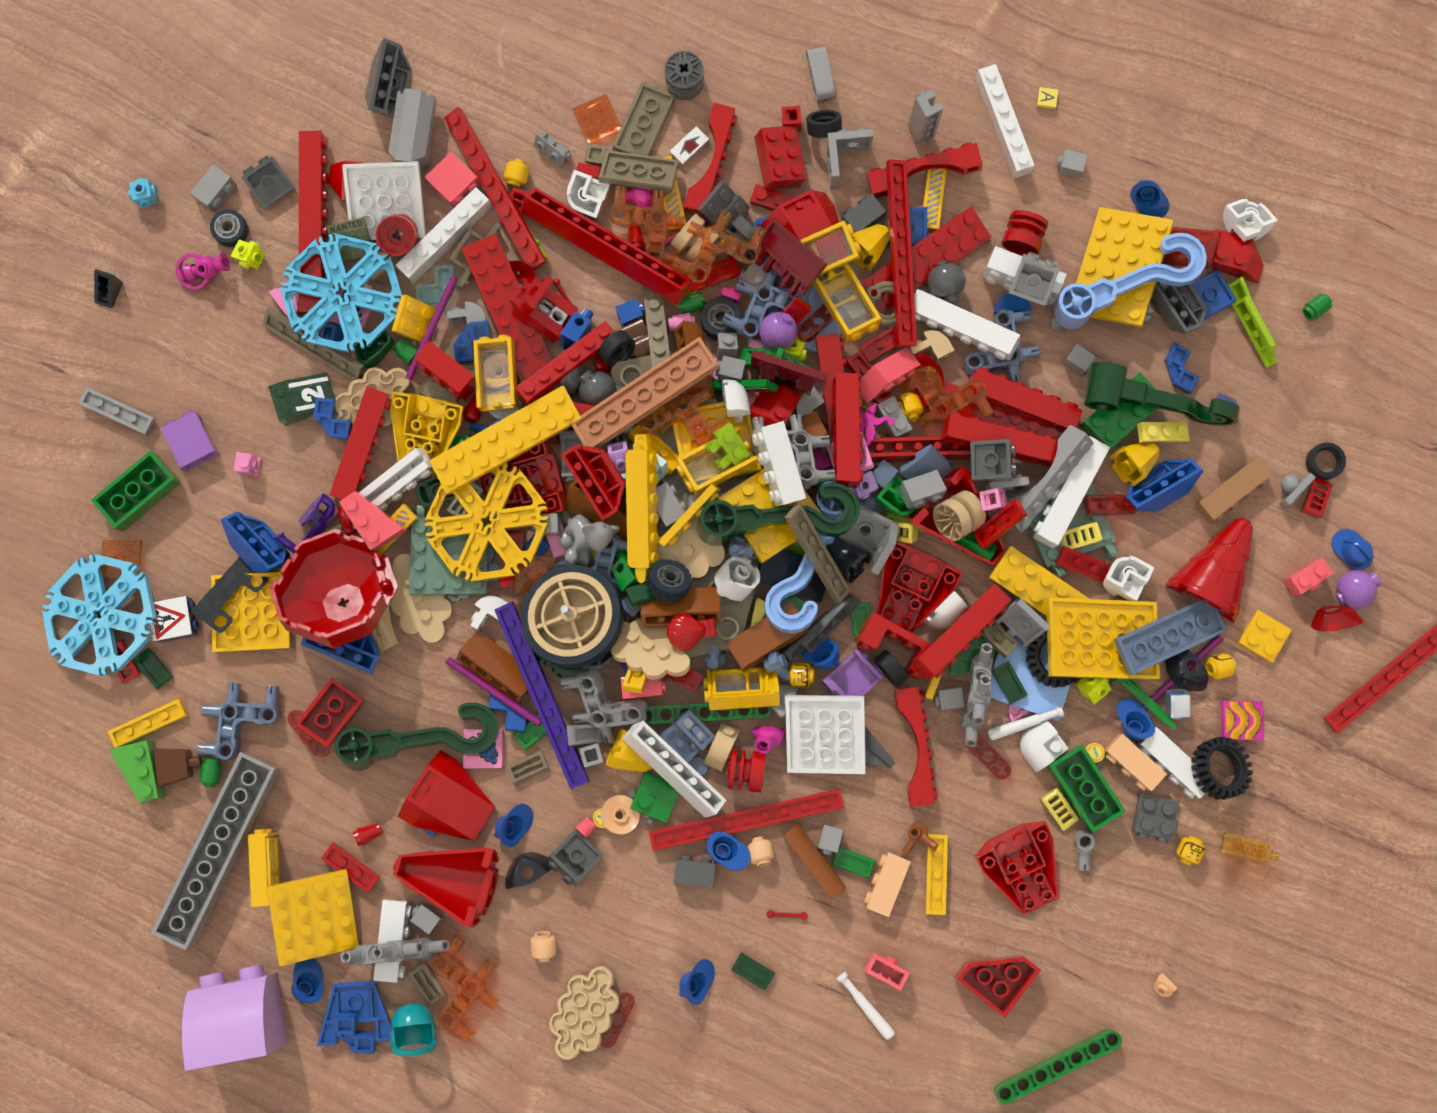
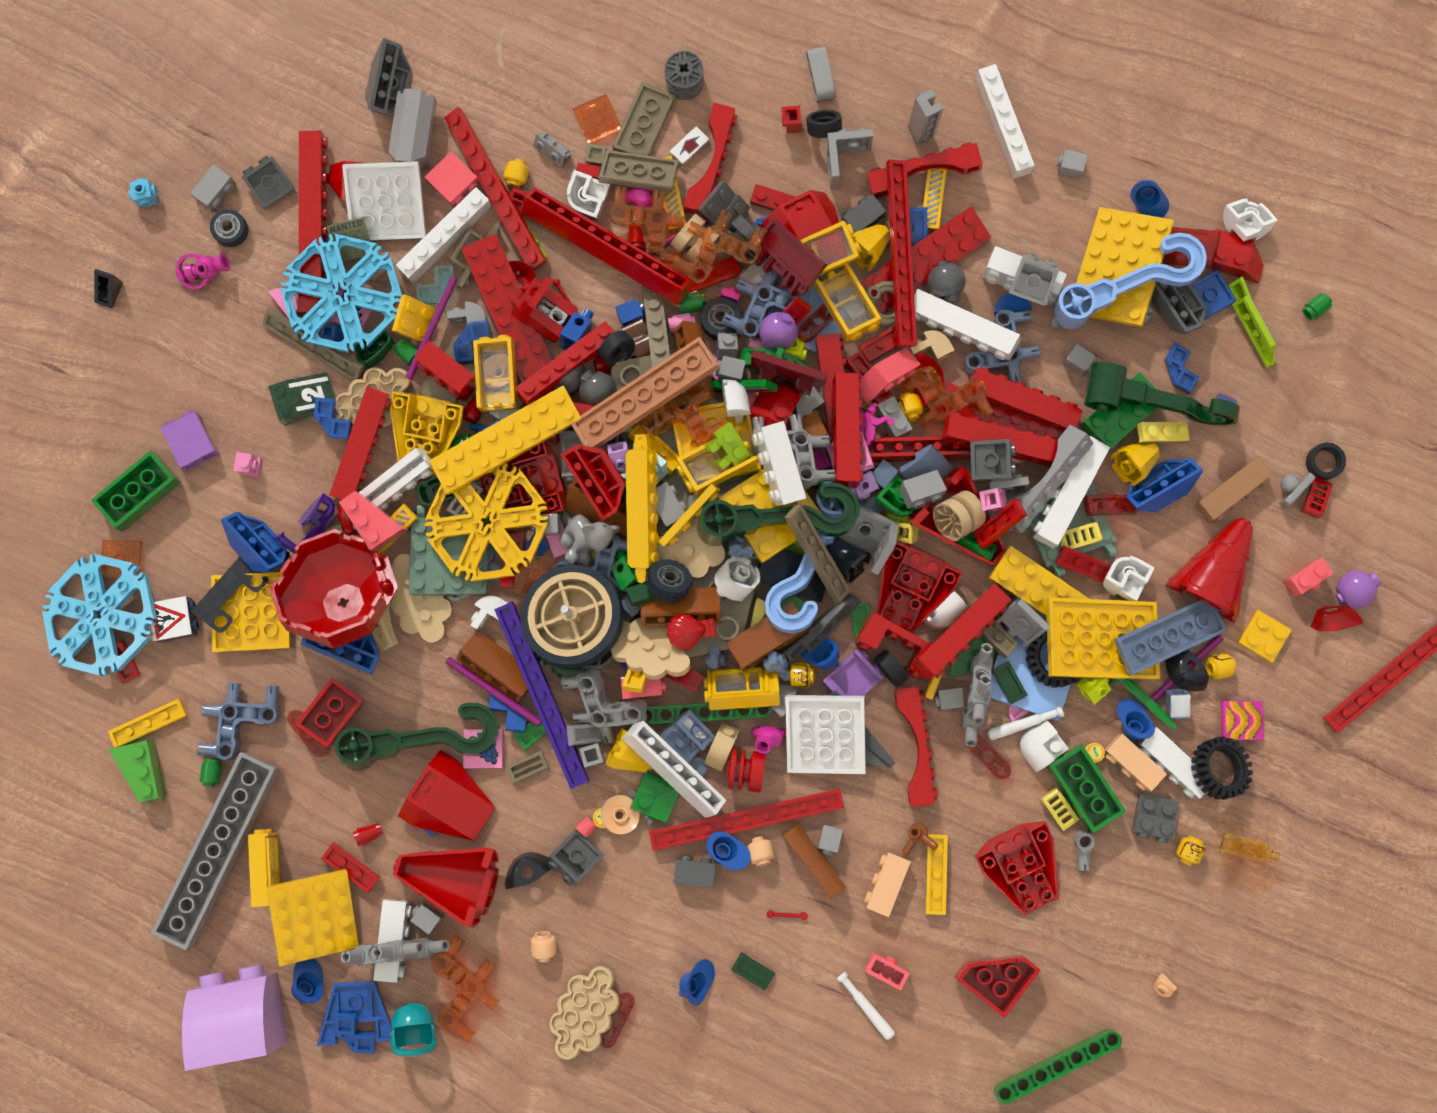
light grey plate [78,387,156,436] -> none
dark green tile [133,648,173,690] -> none
reddish brown torso [154,749,203,786] -> none
neon yellow brick [231,240,266,269] -> none
red wheel [375,214,419,256] -> none
dark tan tile [408,961,447,1007] -> none
blue piece [494,804,533,847] -> none
red brick [754,126,807,190] -> none
green tile [832,847,876,879] -> none
red wheel [1001,210,1049,256] -> none
light yellow tile [1037,87,1058,110] -> none
blue piece [1331,529,1374,570] -> none

